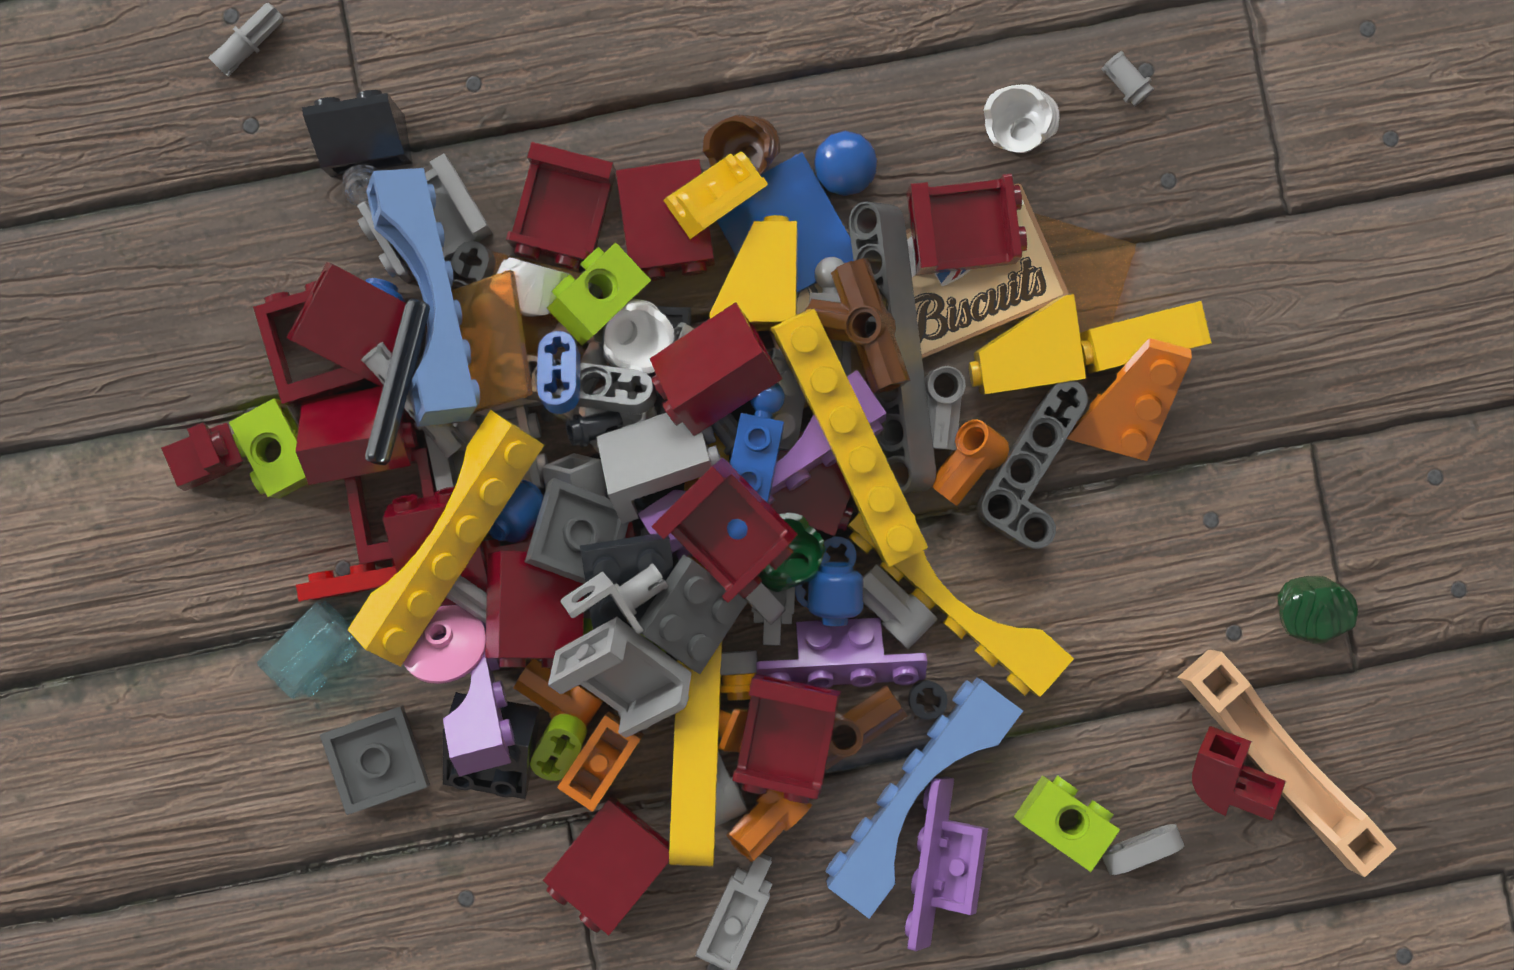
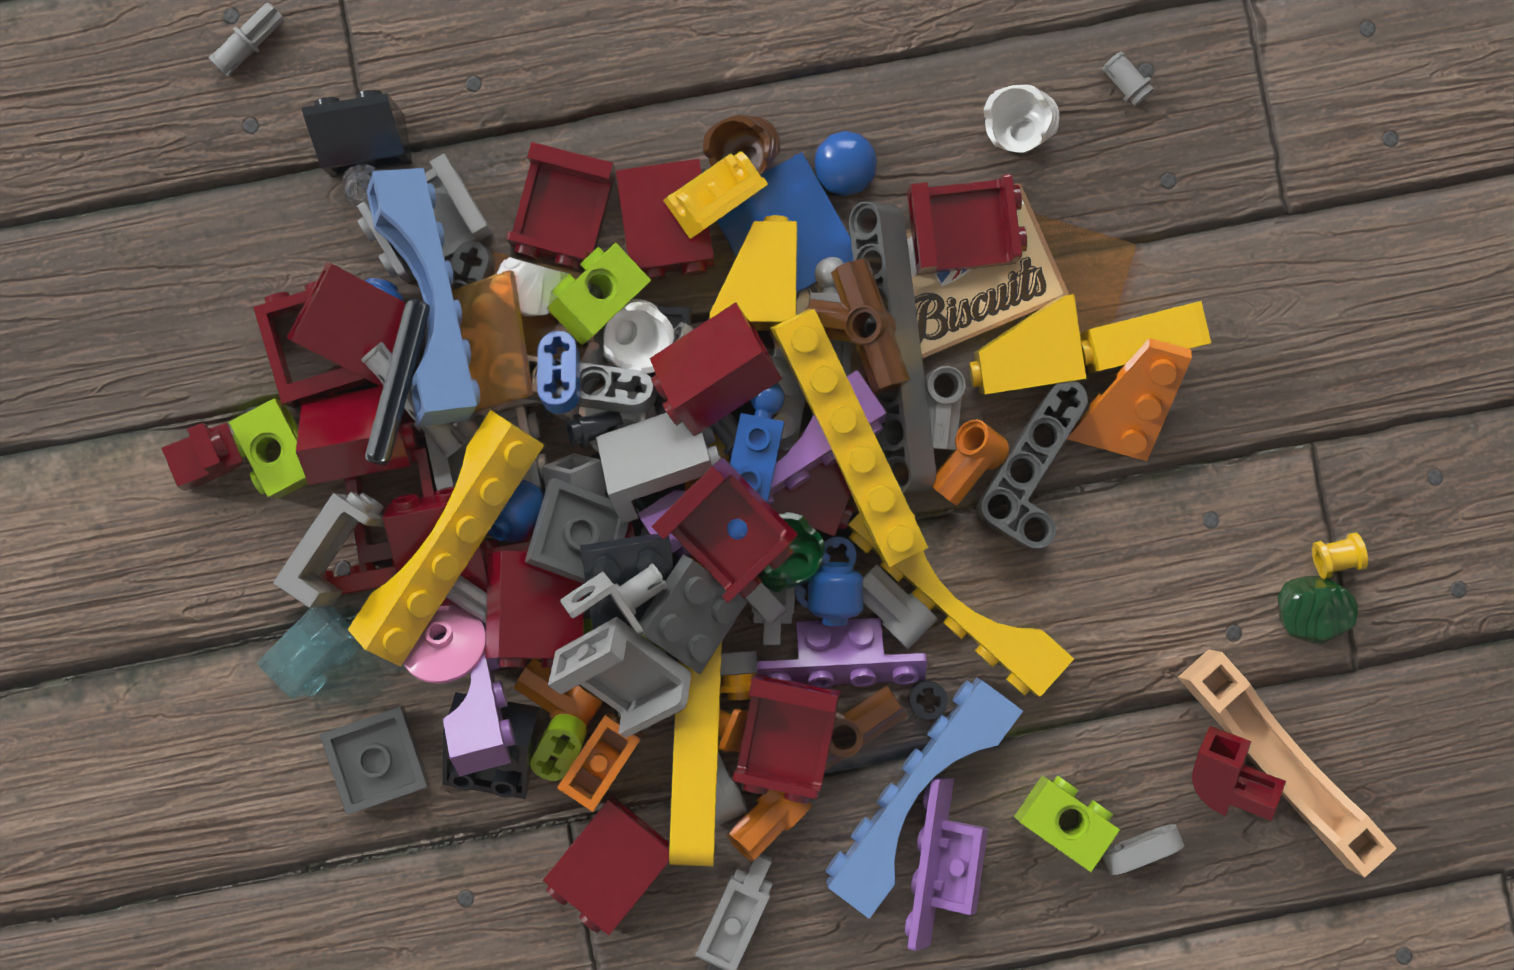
none -> light grey panel [273,491,385,608]
none -> yellow bush [1312,532,1368,579]

